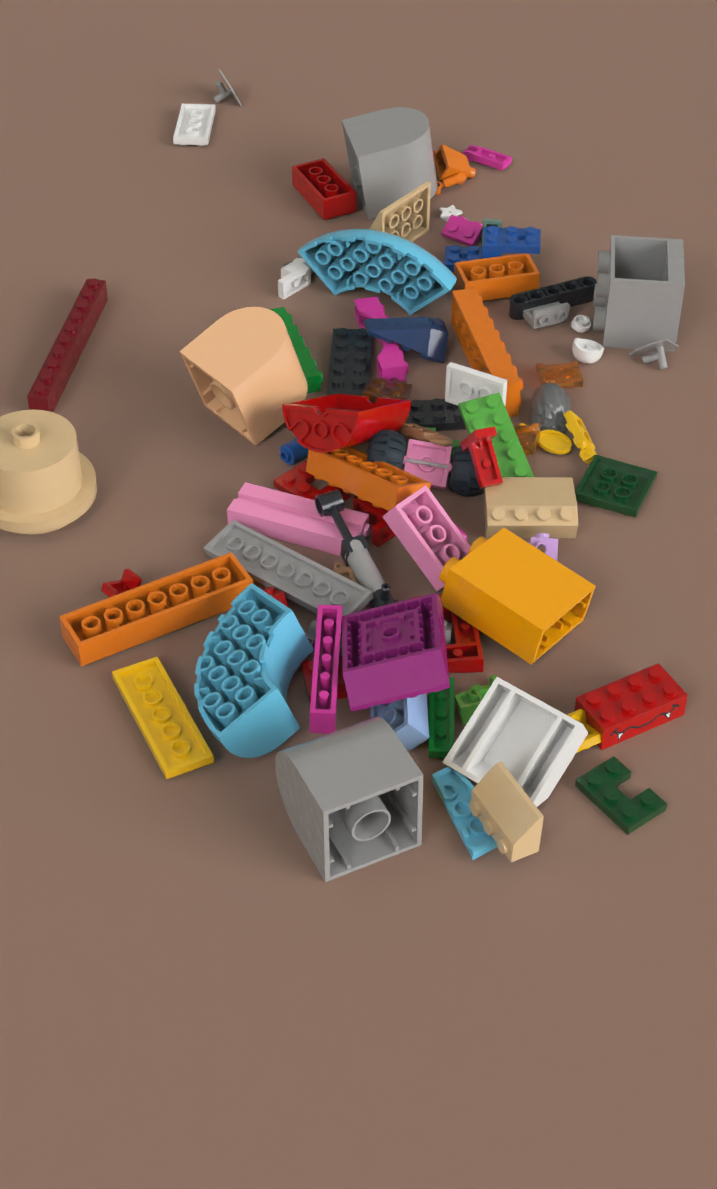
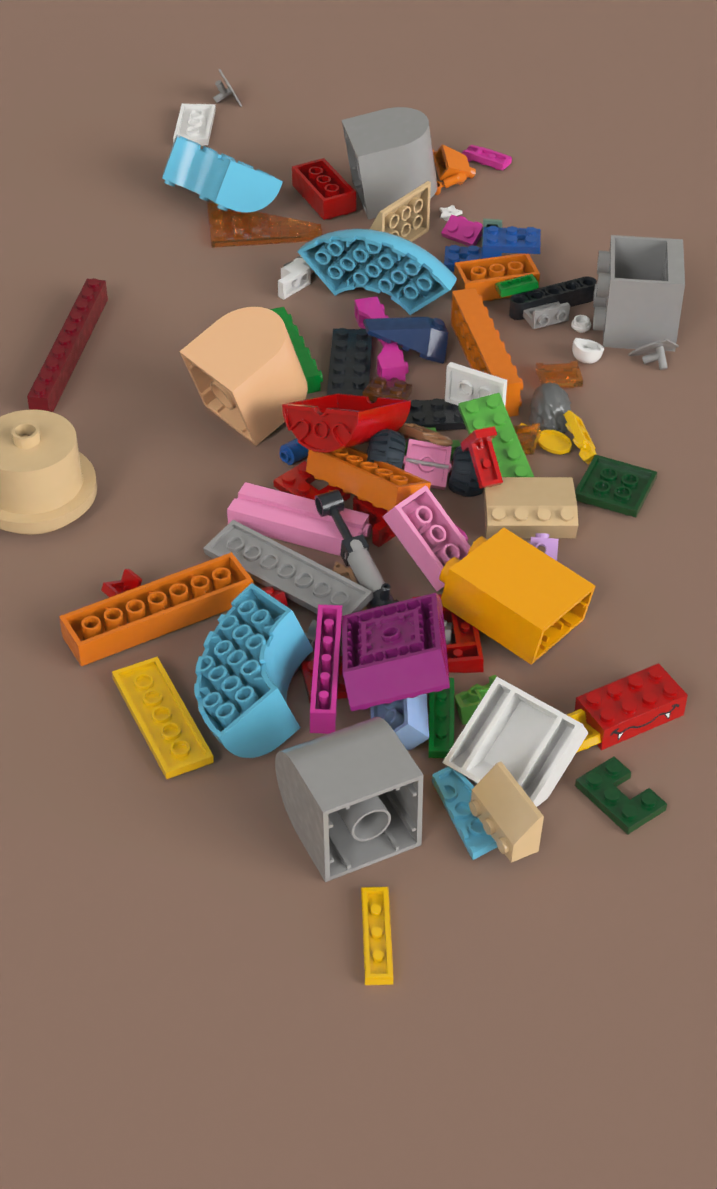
none -> medium azure brick [162,135,283,213]
none -> clear orange wing [207,202,323,248]
none -> yellow tile [361,887,393,985]
none -> green plate [495,274,539,298]

